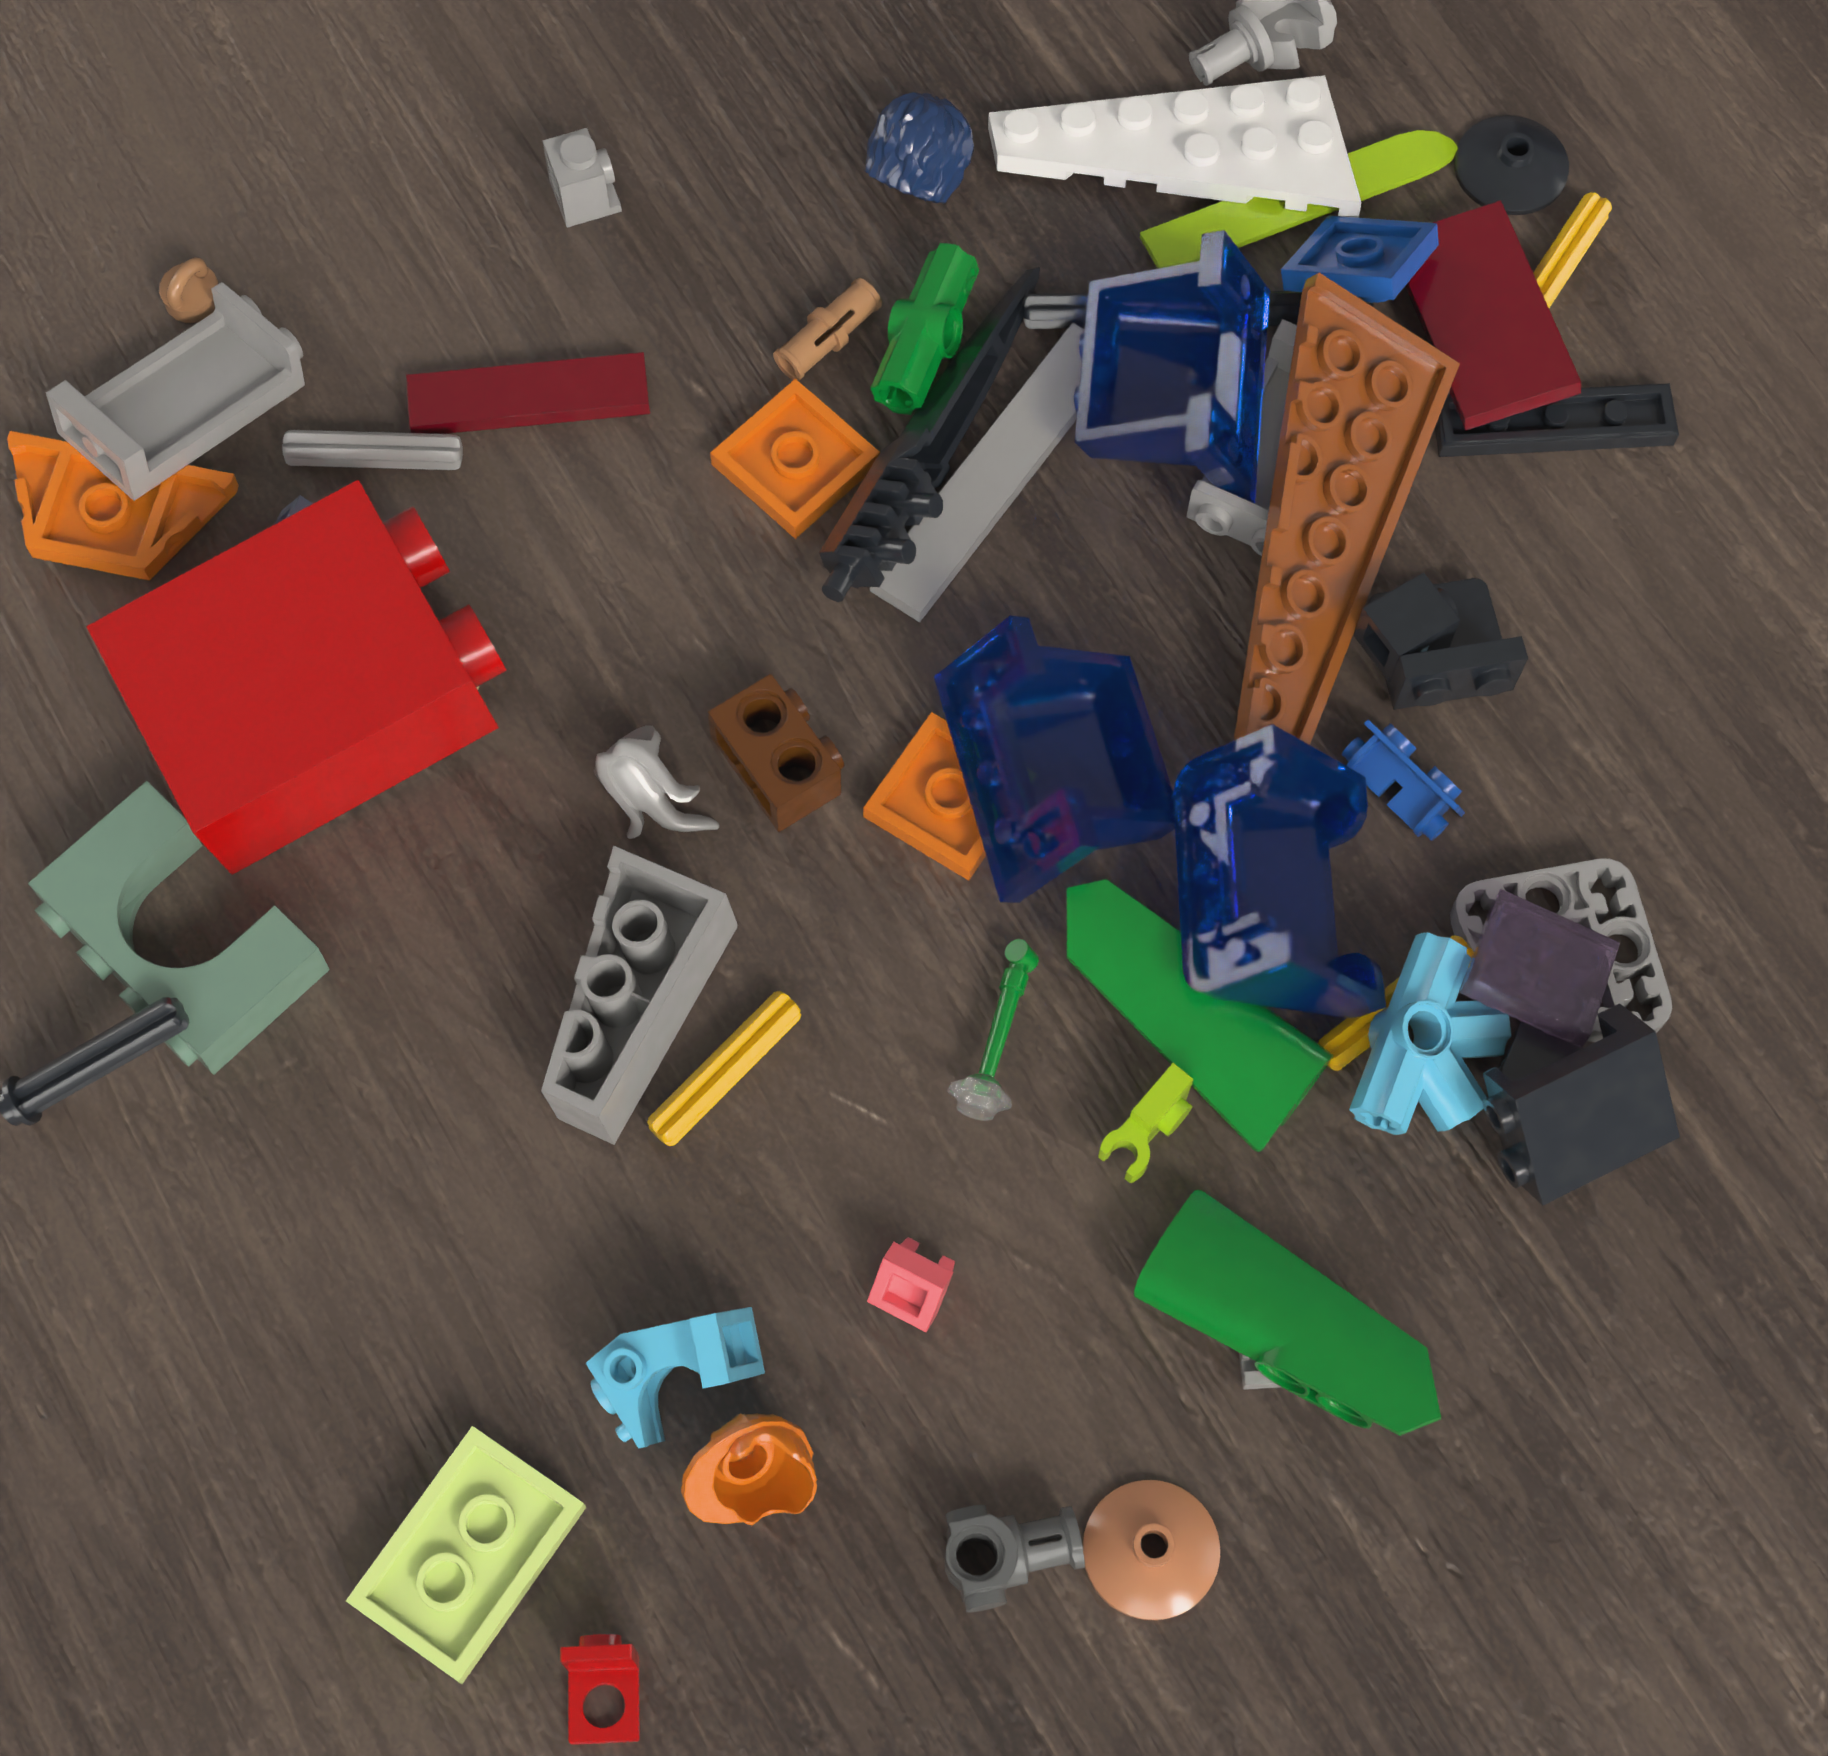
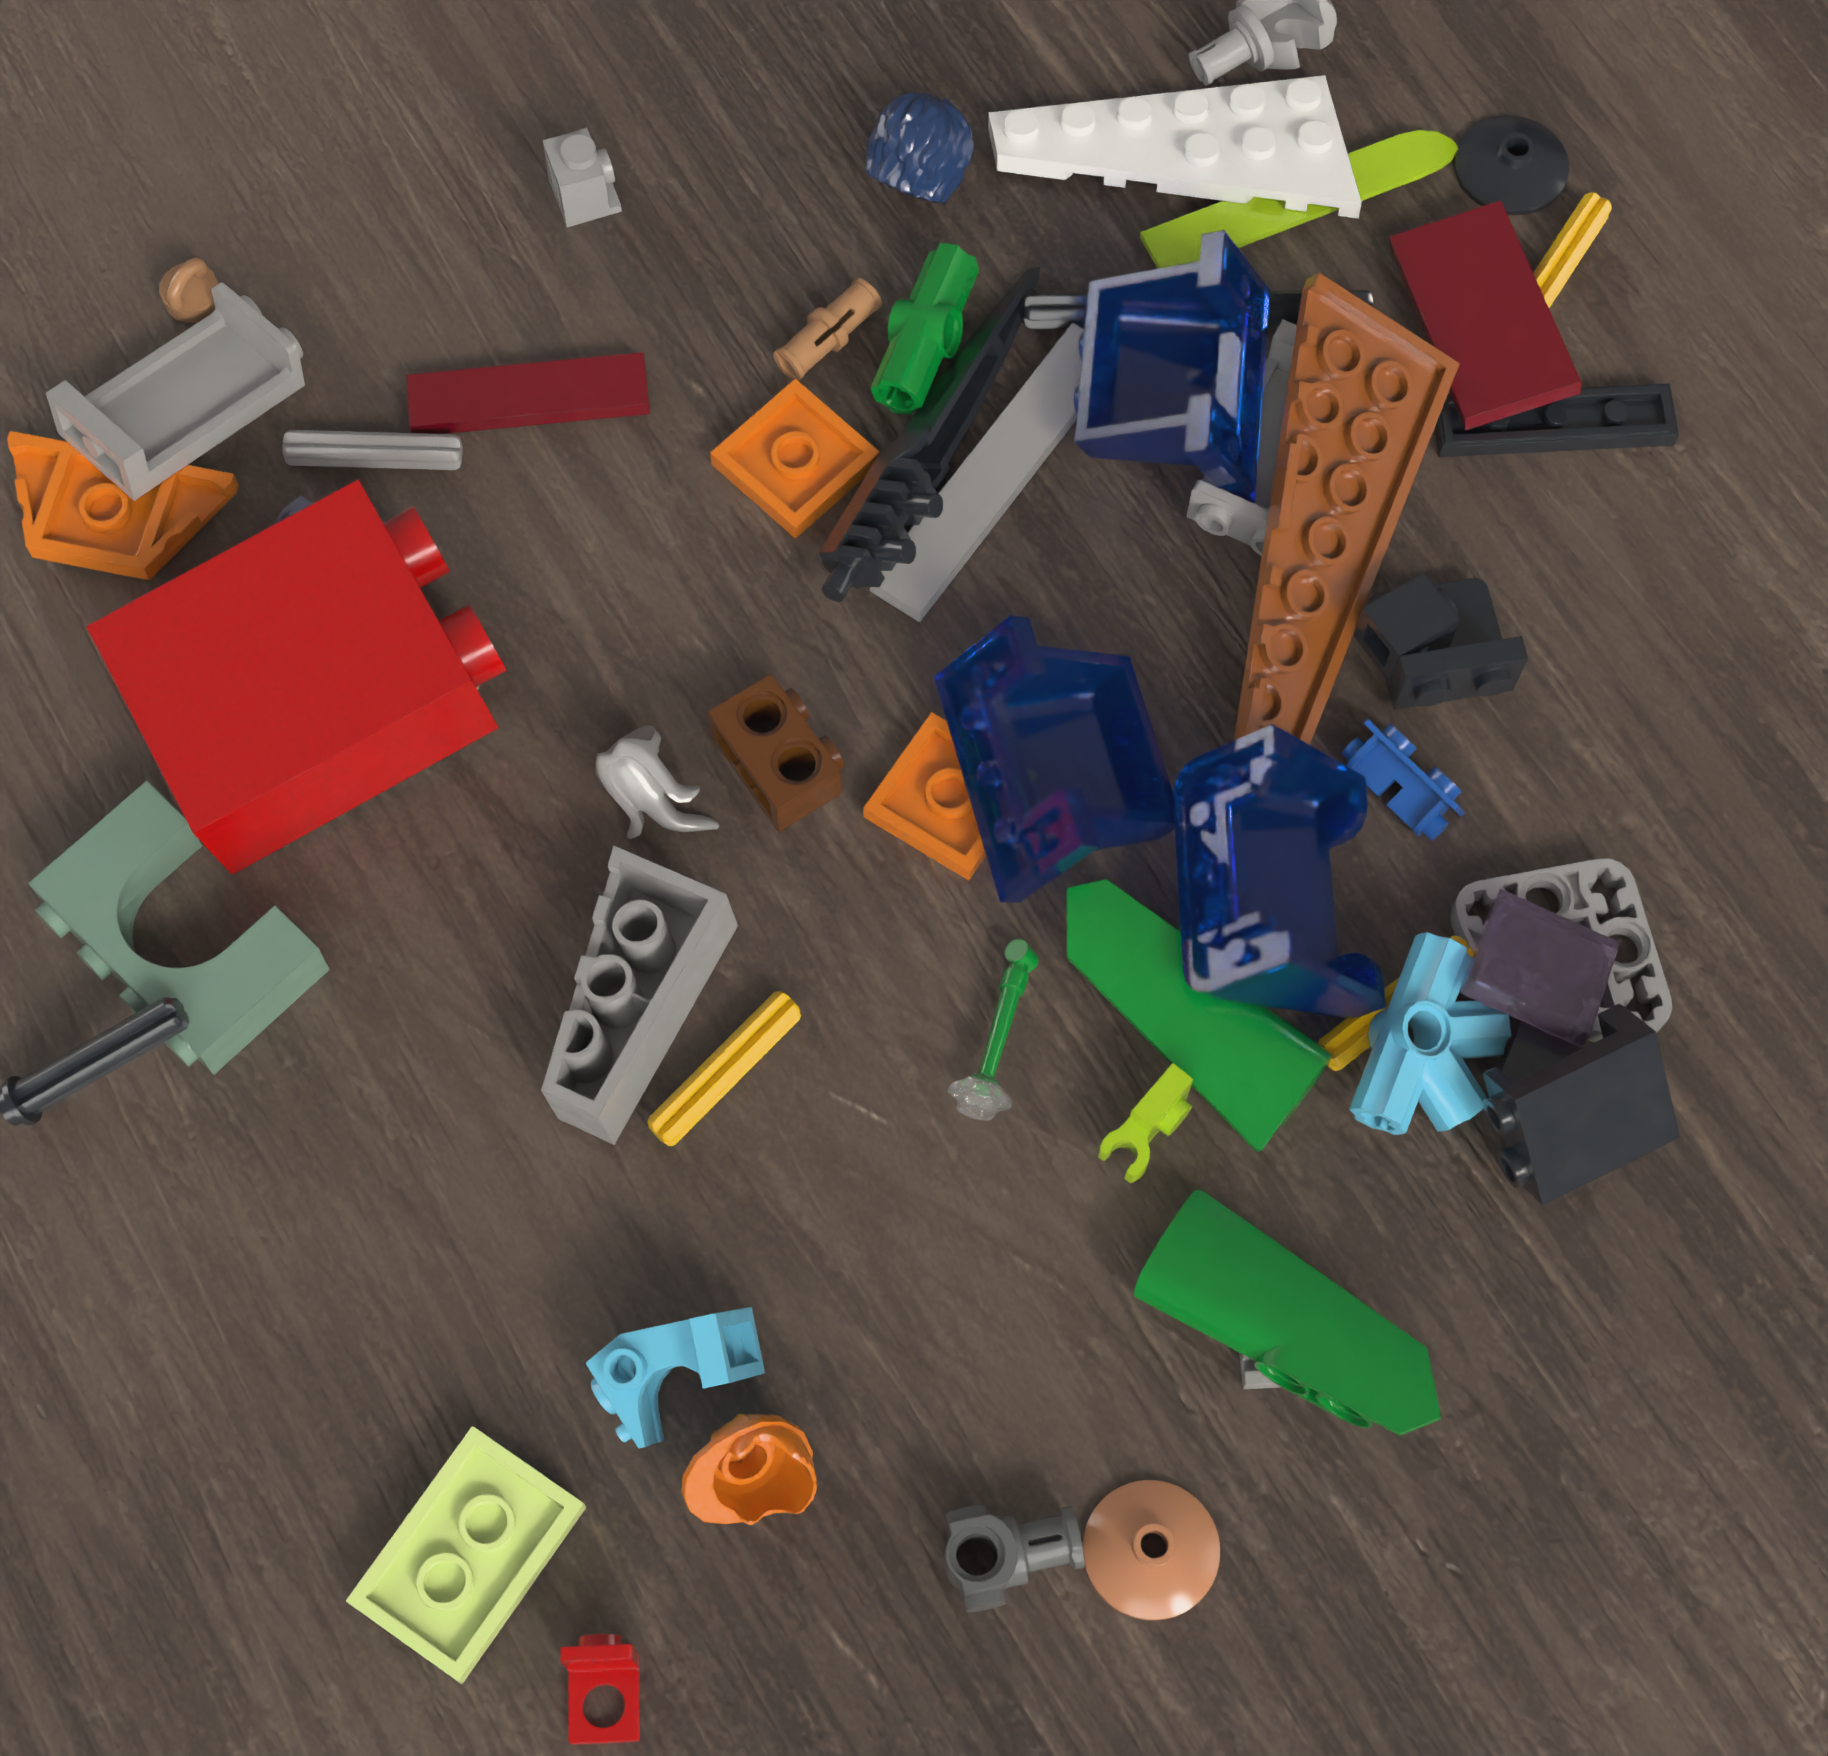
coral tile [867,1237,955,1332] -> none
blue plate [1281,216,1439,303] -> none

